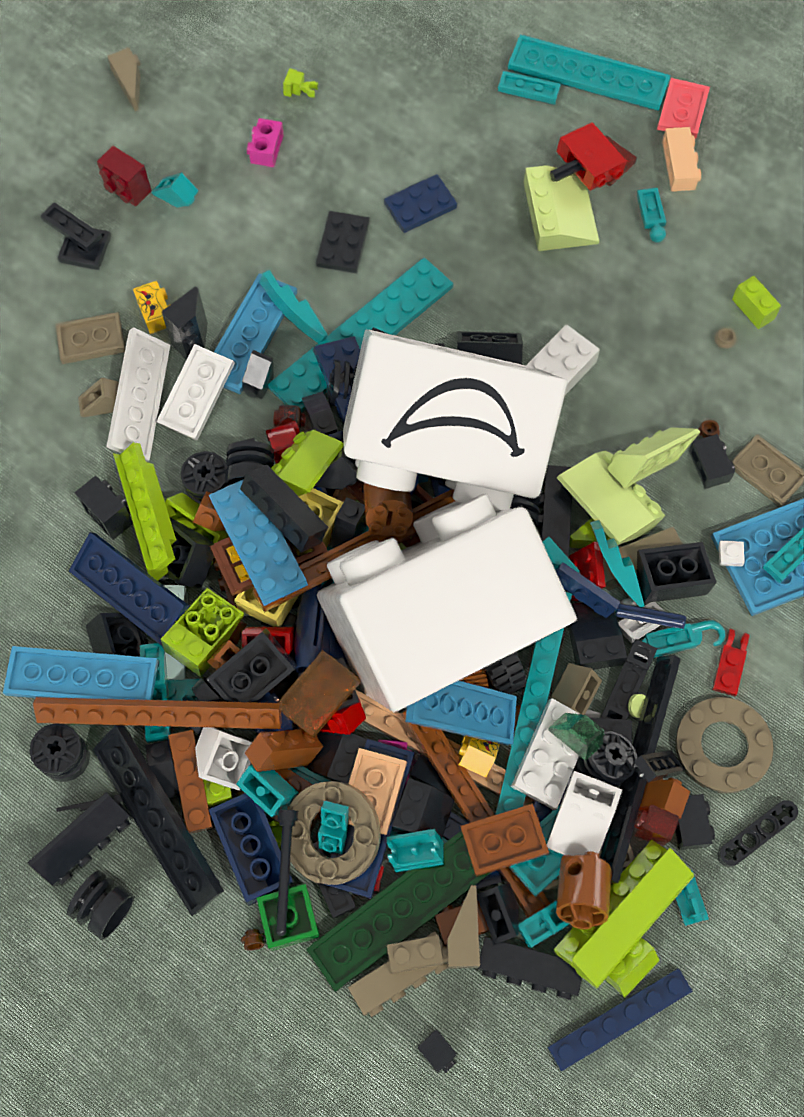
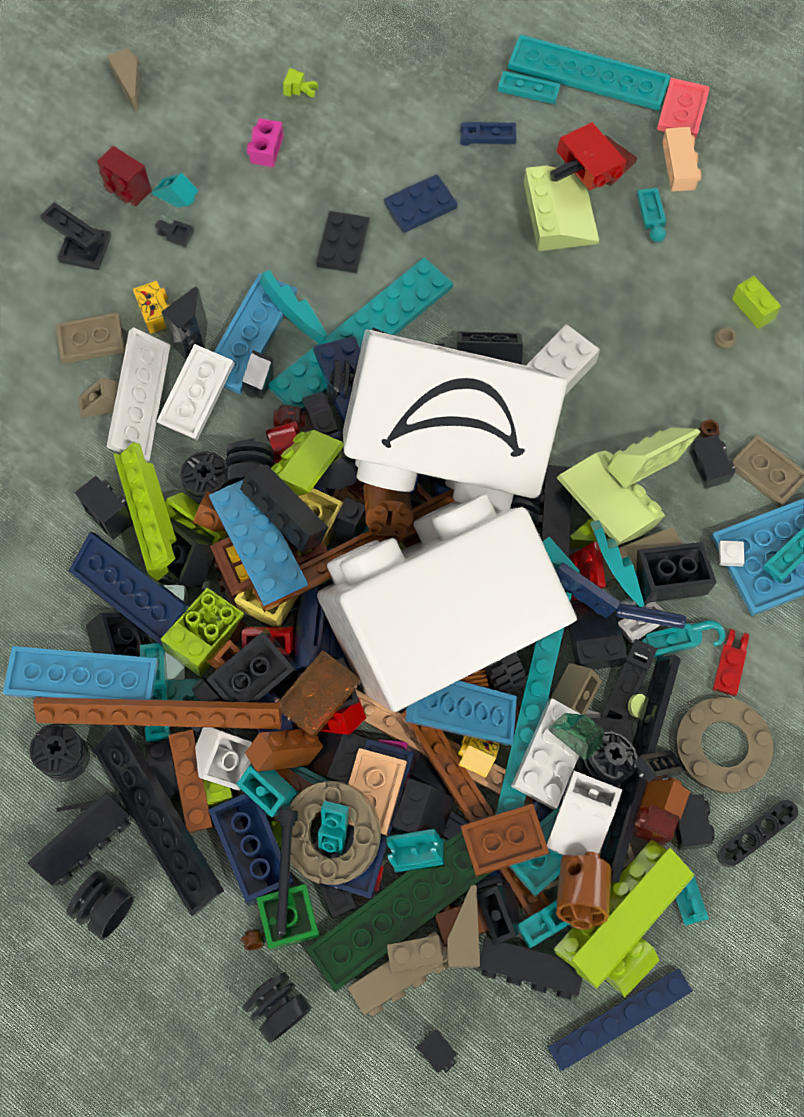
none -> black plate [155,220,194,248]
none -> black wheel [242,972,312,1044]
none -> dark blue plate [460,122,516,146]

